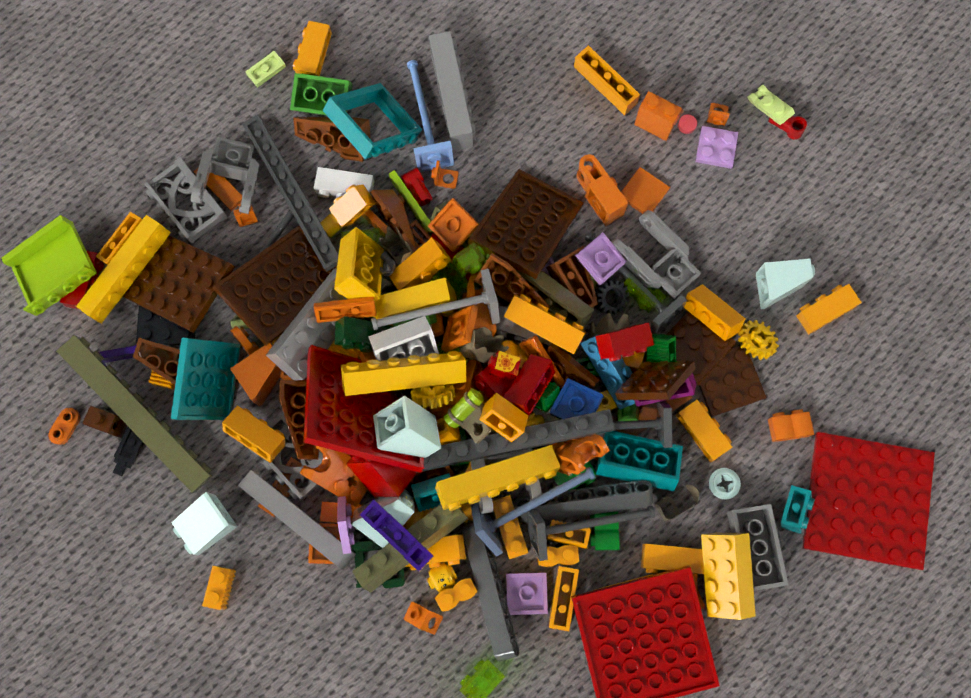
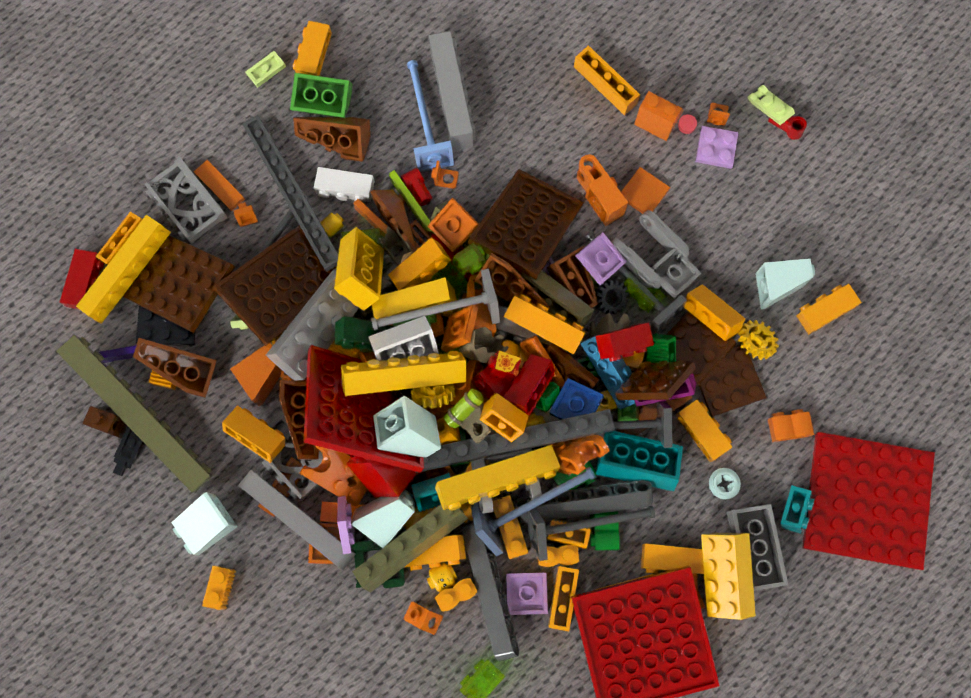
lime panel [1,215,97,316] -> none
orange plate [48,408,80,445] -> none
teal plate [171,338,241,420] -> none
light grey plate [191,137,259,214] -> none
orange plate [230,326,260,355] -> none
orange tile [314,296,377,323] -> none
teal window [323,83,422,159] -> none
brick [329,184,376,227] -> none
dark purple slope [360,500,434,572] -> none
dark grey arm [380,252,397,277] -> none
dark tan piece [655,485,699,522] -> none

